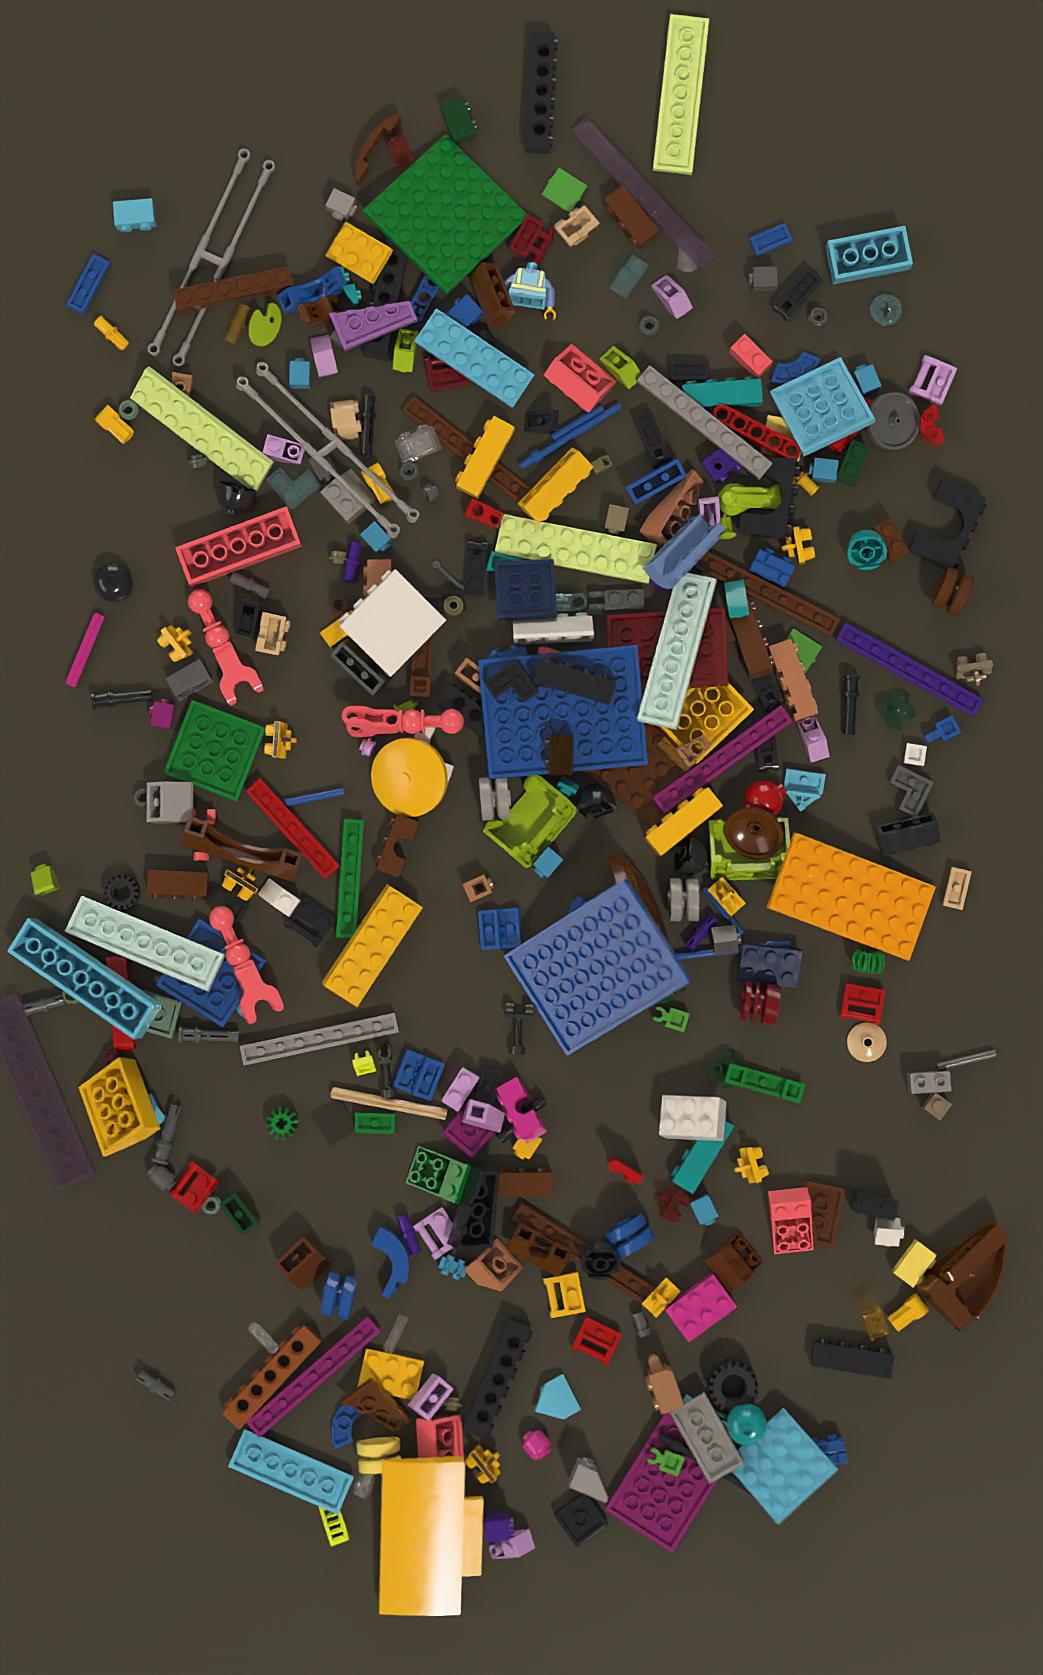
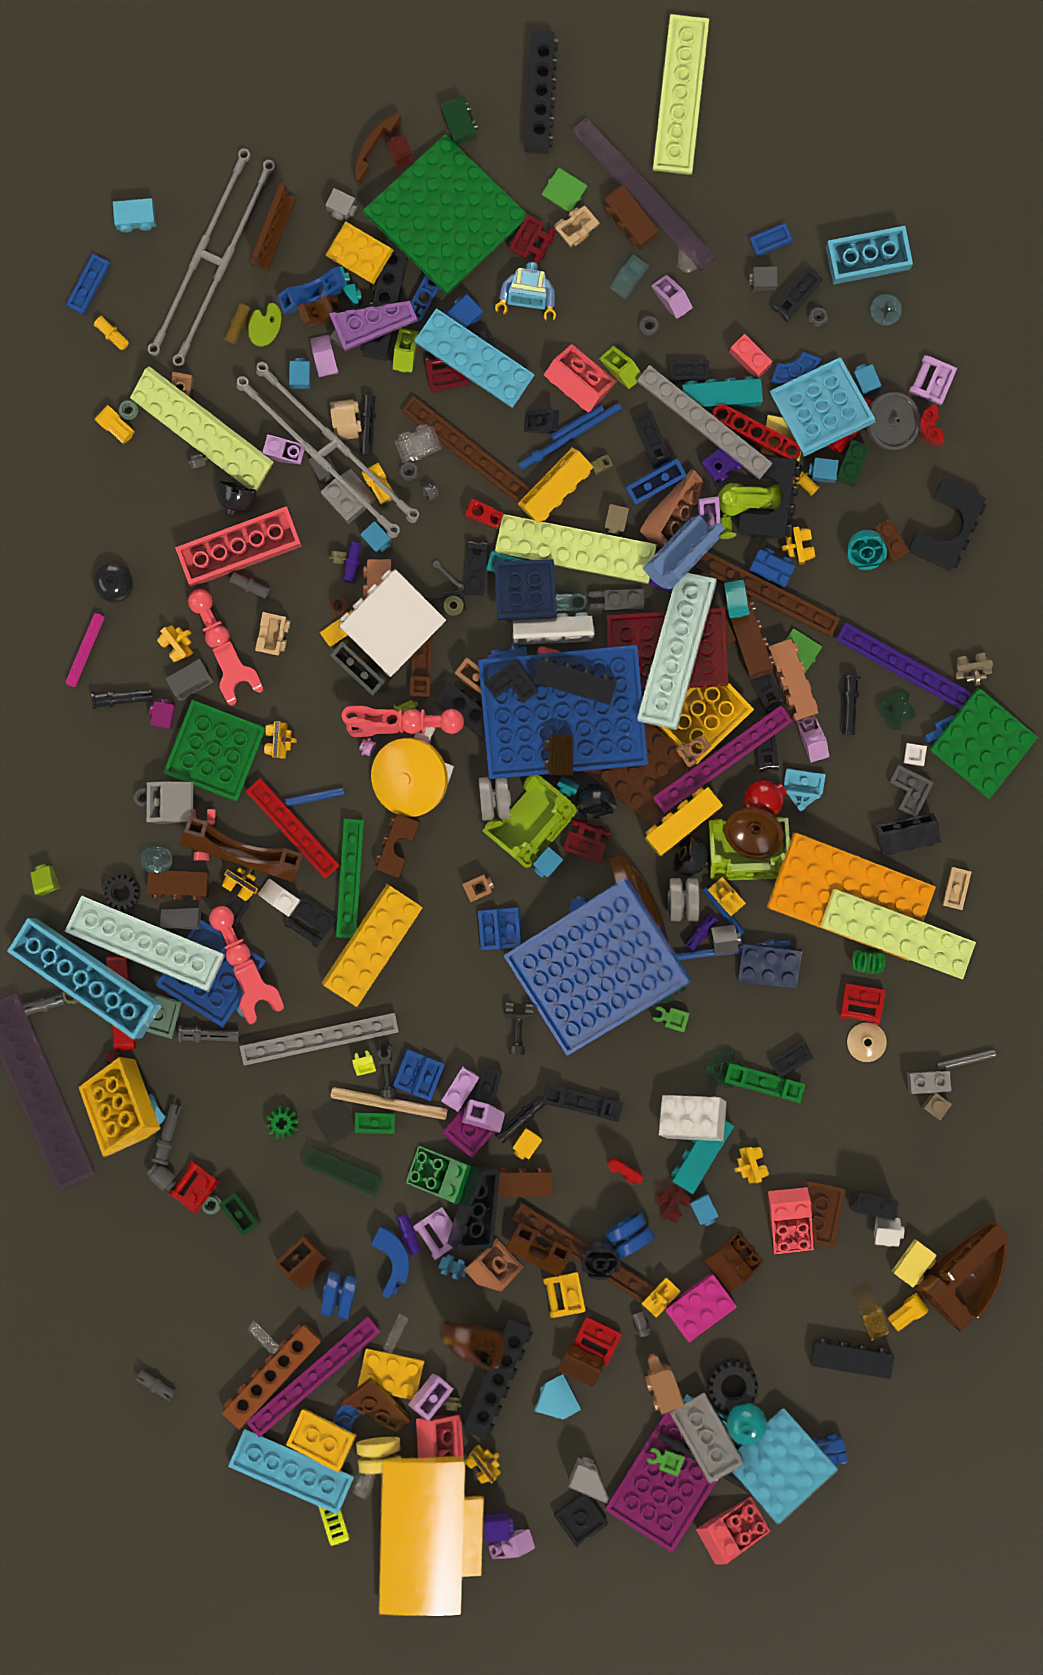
reddish brown arch [173,266,294,315] -> none
black slope [234,598,262,638] -> none
clear light blue plate [266,467,321,511] -> none
yellow brick [455,416,515,499] -> none
reddish brown brick [470,262,516,326] -> none
dark pink arch [496,1077,547,1143] -> none
dark pink head [522,1430,552,1460] -> none
clear yellow pin [656,736,690,773] -> none
dark red wheel [739,981,781,1026] -> none
reddish brown wheel [931,567,974,617] -> none
none -> clear light blue piece [141,847,173,873]
none -> dark grey tile [160,908,201,931]
none -> reddish brown fence [250,182,296,272]
none -> yellow plate [286,1408,356,1472]
none -> clear green plate [302,1147,383,1196]
none -> reddish brown panel [439,1320,506,1370]
none -> black slope [542,1084,623,1122]
none -> reddish brown brick [557,1344,605,1388]
none -> dark red plate [563,819,611,863]
none -> coral slope [696,1497,771,1565]
none -> black plate [769,1041,814,1079]
none -> yellowish green plate [820,889,976,979]
none -> green plate [929,688,1038,799]

